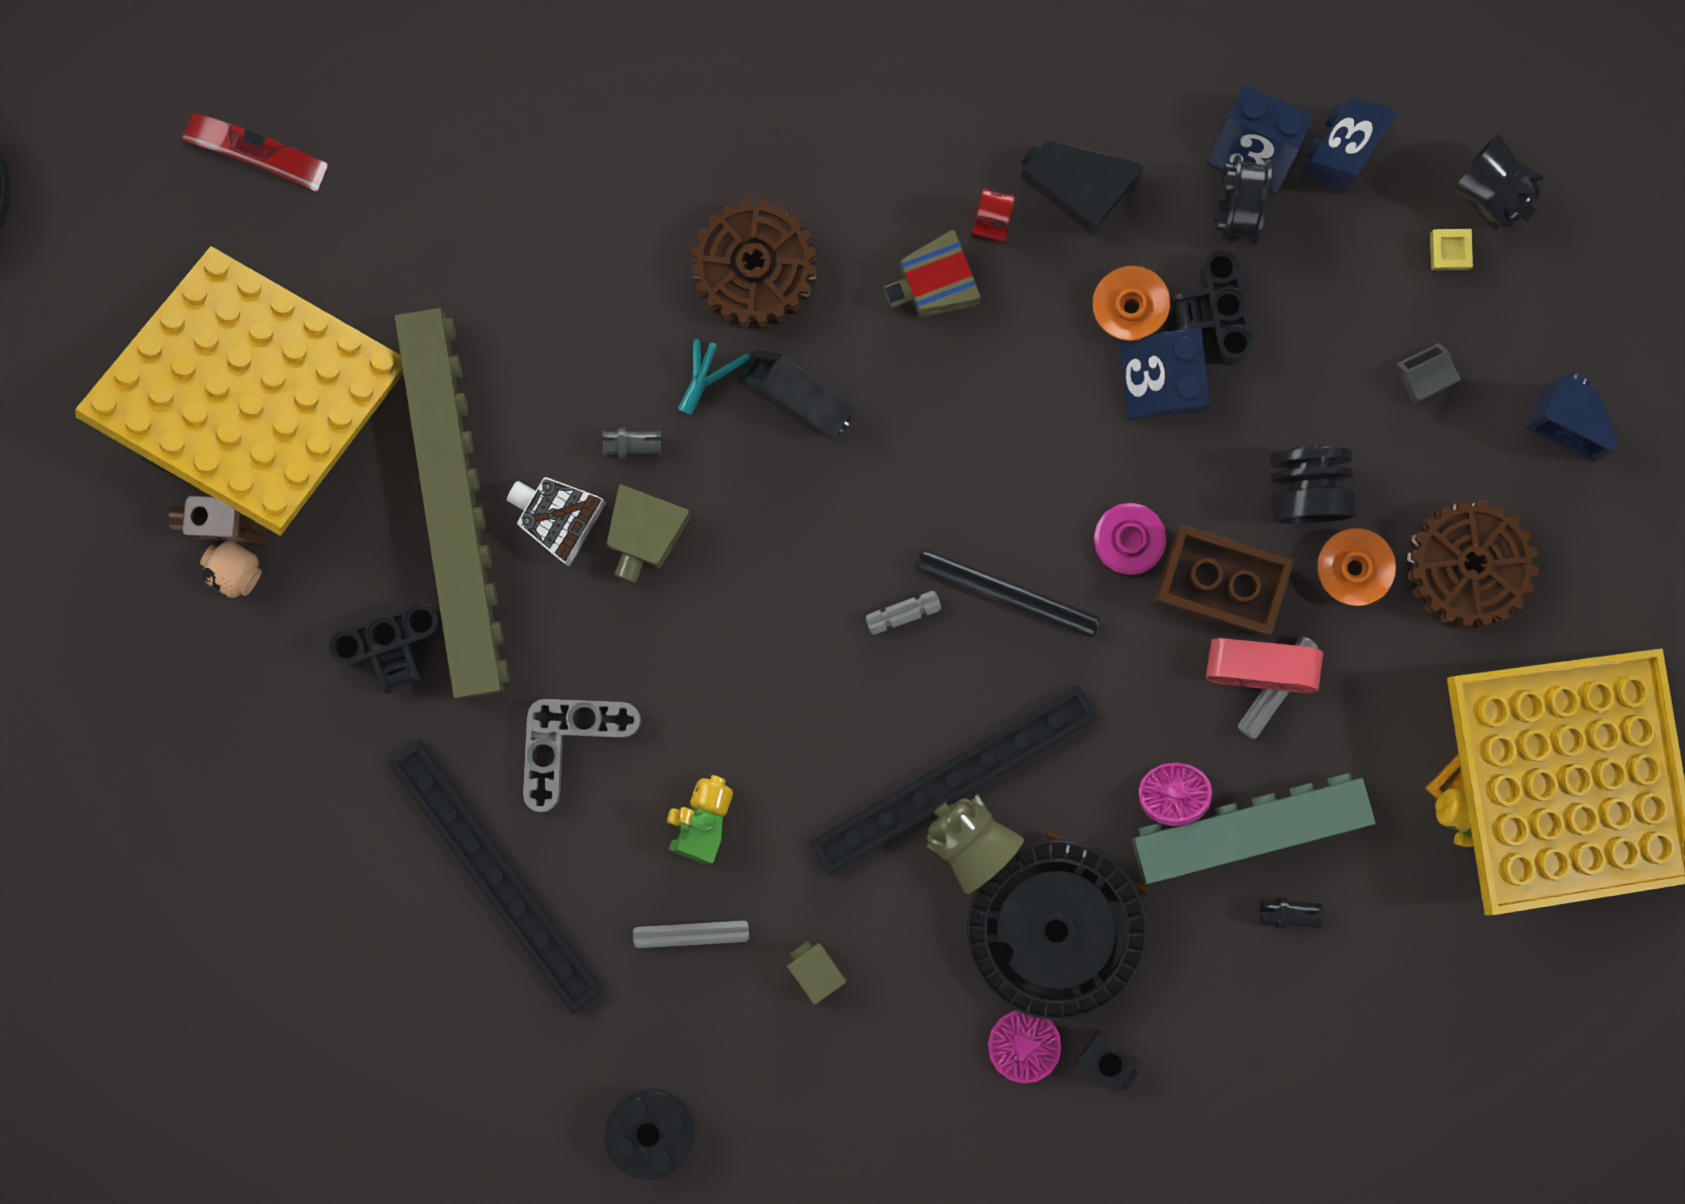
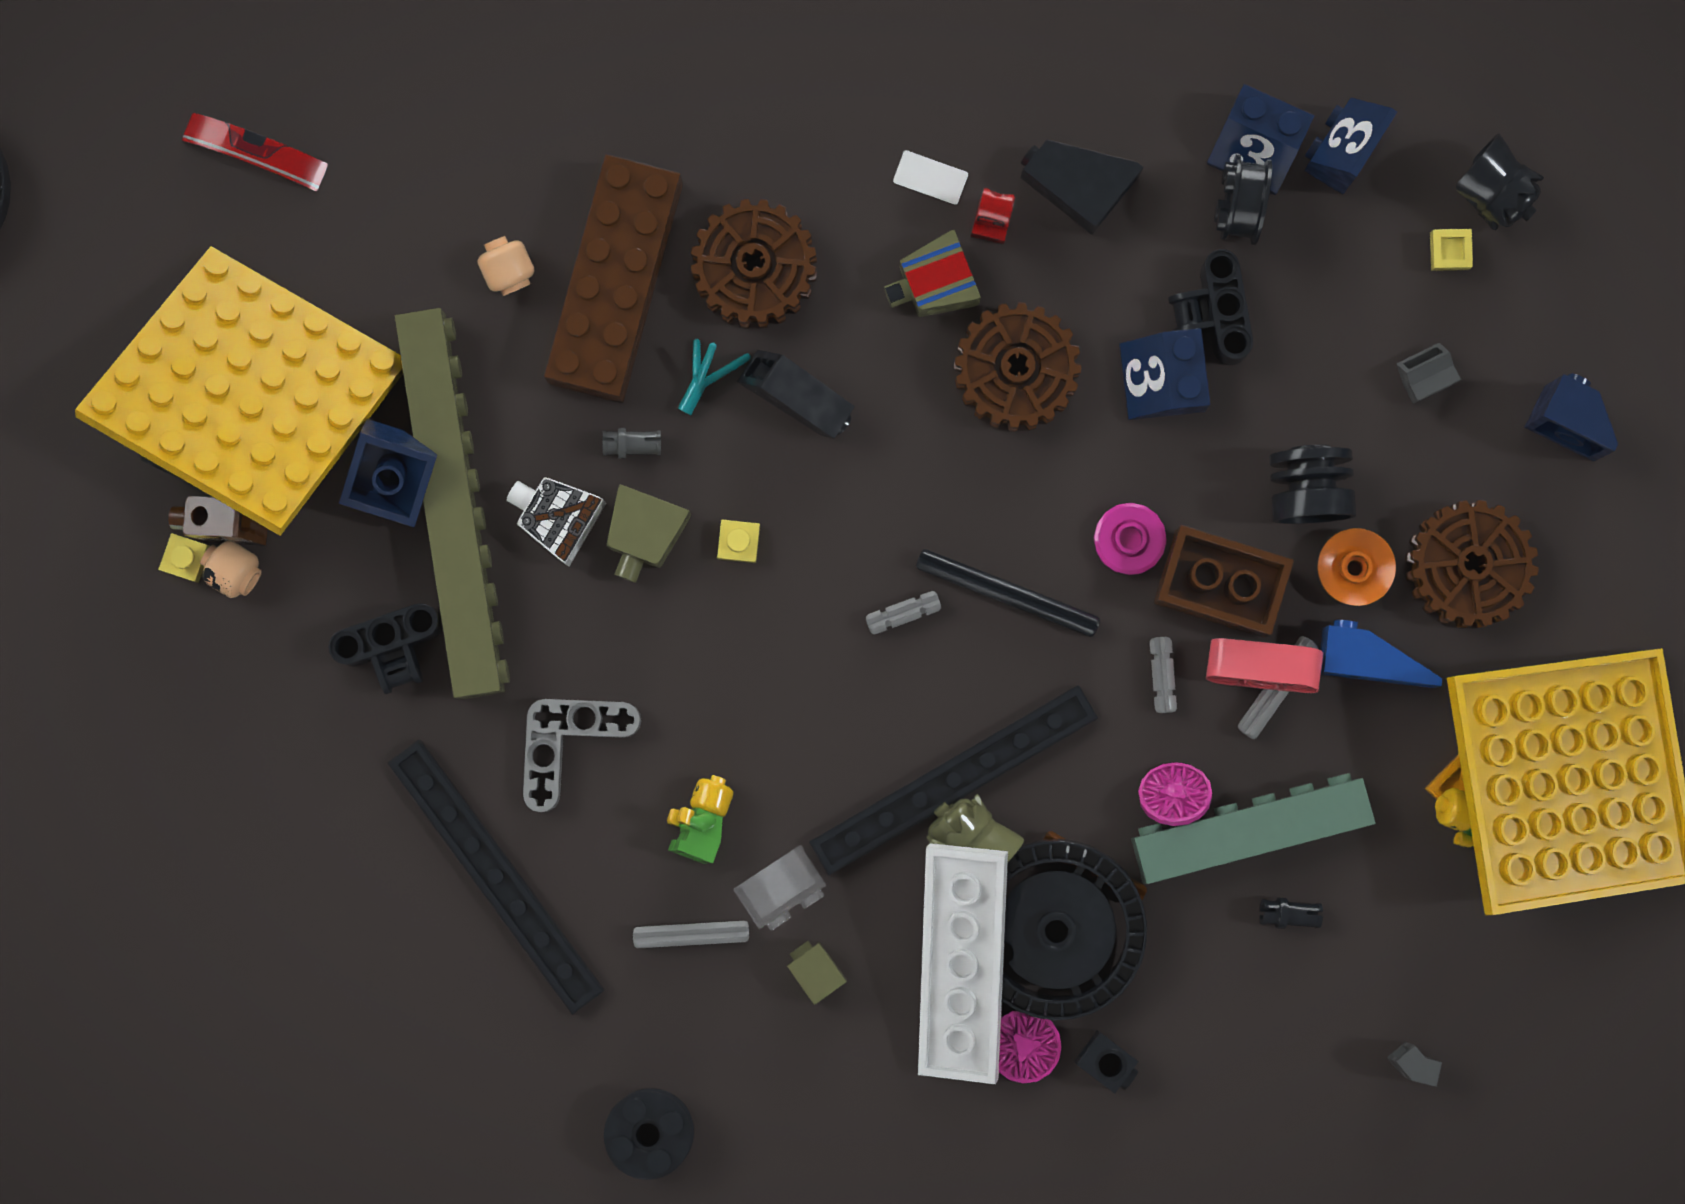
orange dish [1093,266,1170,341] -> none
none -> light yellow plate [158,533,210,583]
none -> dark blue slope [339,419,437,527]
none -> light nougat head [477,236,535,296]
none -> reddish brown brick [544,154,683,403]
none -> light yellow plate [717,520,760,563]
none -> clear brick [733,845,827,931]
none -> white sticker [893,150,968,205]
none -> white plate [918,843,1008,1084]
none -> reddish brown piece [954,302,1081,432]
none -> light grey axle [1150,637,1177,713]
none -> blue slope [1320,620,1442,688]
none -> dark grey piece [1387,1042,1442,1087]

